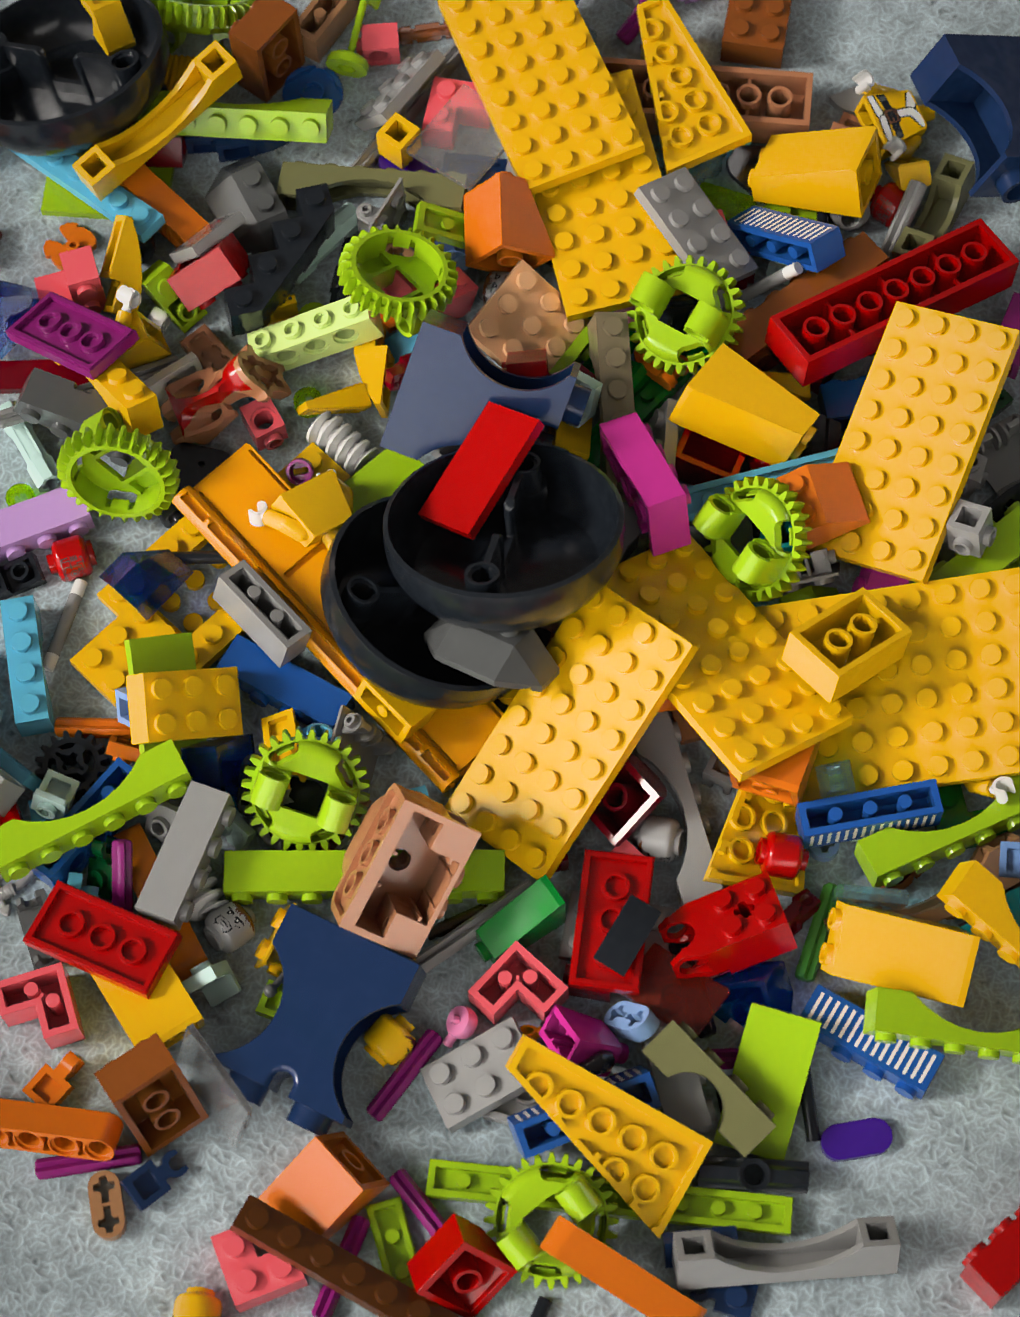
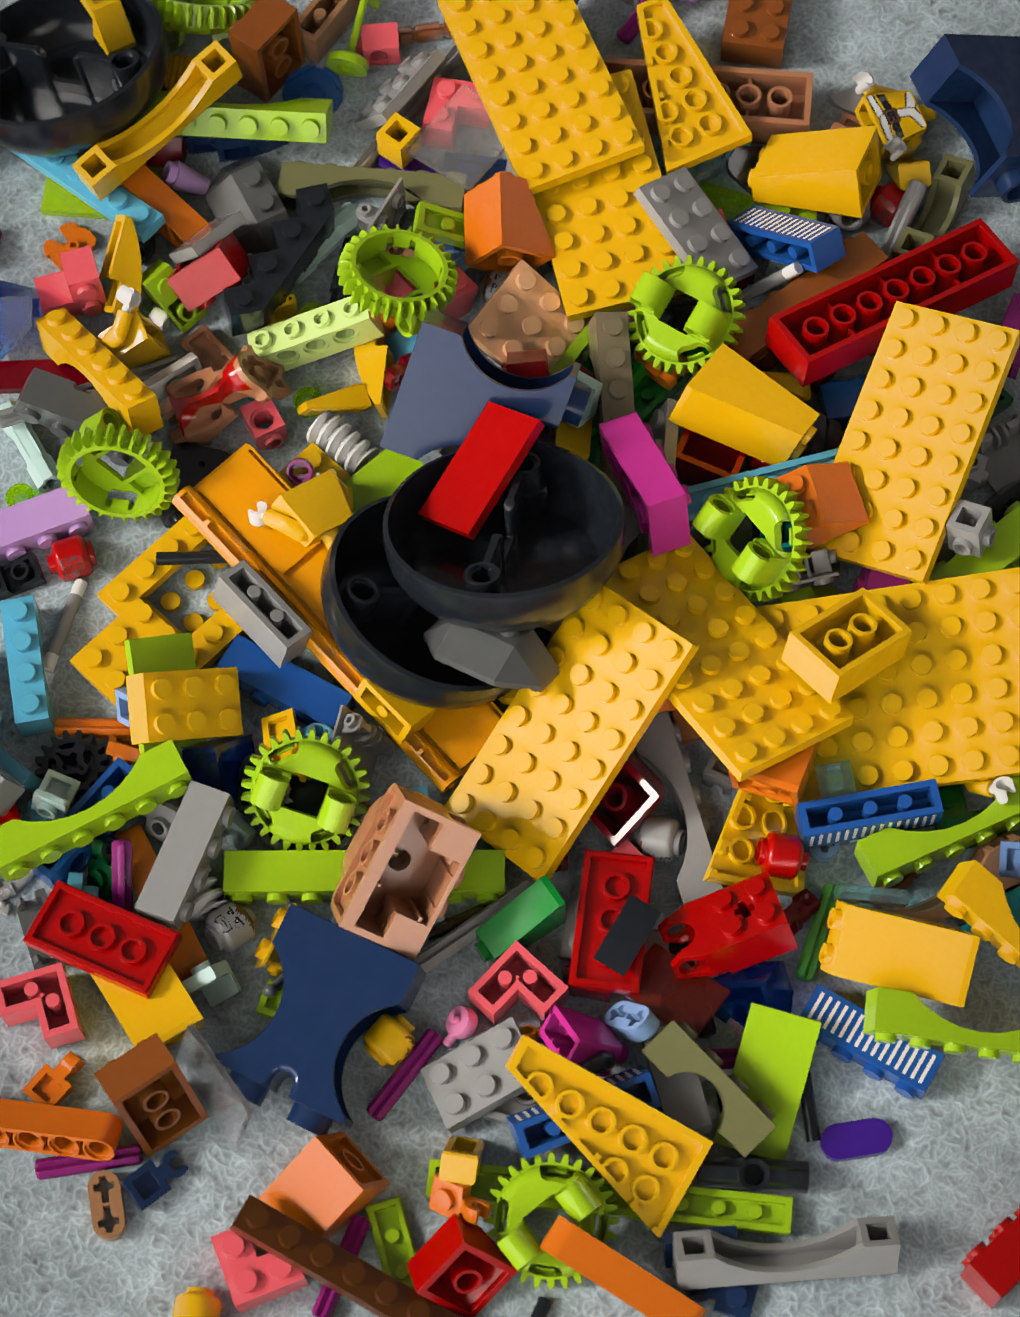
magenta tile [5,291,139,380] -> none
clear blue slope [99,549,194,621] -> none
magenta axle [389,1168,446,1237] -> none
none -> lavender cone [161,160,210,196]
none -> orange plate [429,1173,491,1225]
none -> yellow slope [439,1135,486,1186]

